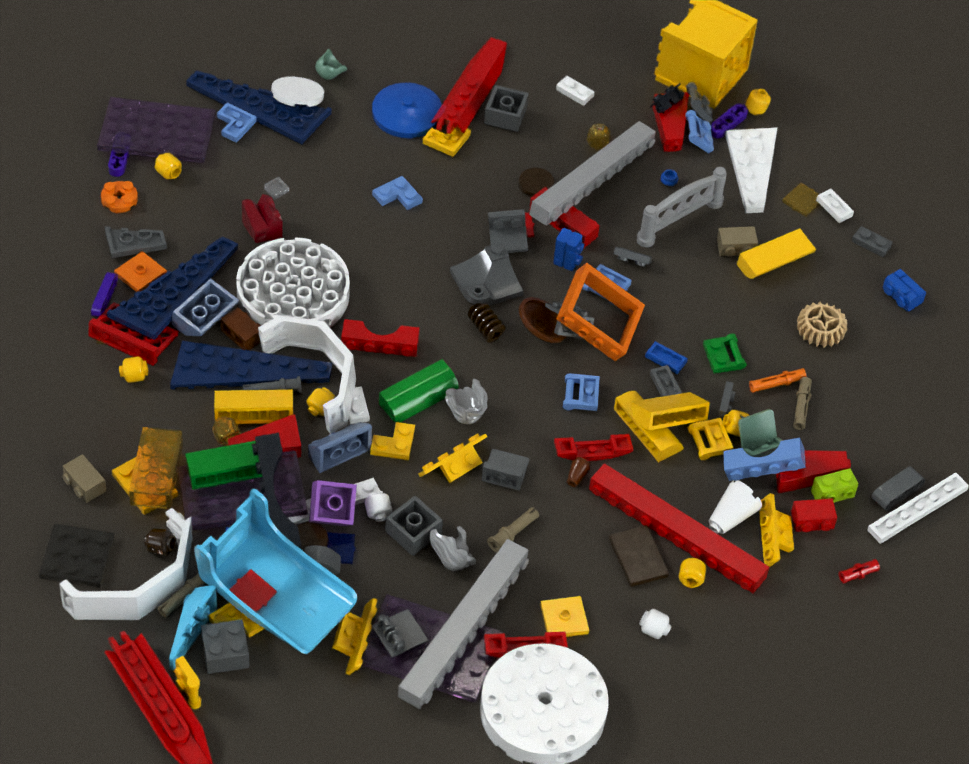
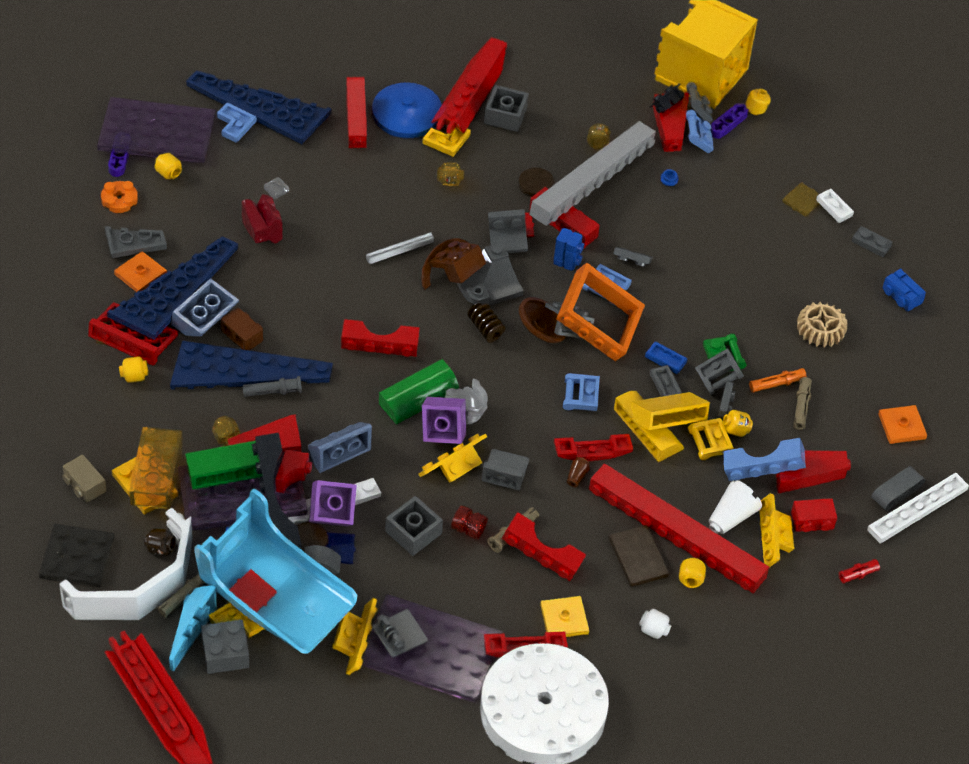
dark purple beam [91,272,118,317] -> none
yellow plate [174,656,201,709] -> none
yellow brick [214,390,293,424] -> none
white brick [237,237,350,328] -> none
white panel [258,314,356,434] -> none
white tile [271,77,324,107] -> none
yellow head [306,387,335,417] -> none
sand green hair [315,49,347,80] -> none
white plate [349,386,370,424] -> none
white head [364,491,392,522] -> none
yellow plate [370,422,415,460] -> none
medium blue plate [372,176,423,210] -> none
light grey brick [398,539,529,709] -> none
light grey hair [429,526,476,571] -> none
white plate [556,76,594,106] -> none
light grey piece [637,167,727,247] -> none
dark tan brick [716,227,758,256] -> none
white wing [725,128,777,213] -> none
yellow brick [737,228,816,279] -> none
sand green bracket [738,409,783,457] -> none
lime brick [811,468,859,502] -> none
none -> red arch [275,450,312,493]
none -> red slope [346,77,367,148]
none -> light grey axle [366,232,434,264]
none -> reddish brown piece [421,238,486,290]
none -> medium lavender brick [422,397,466,444]
none -> clear yellow head [437,163,464,186]
none -> clear red wheel [451,505,488,540]
none -> red arch [501,512,586,581]
none -> dark grey plate [695,348,744,396]
none -> orange plate [878,405,927,444]

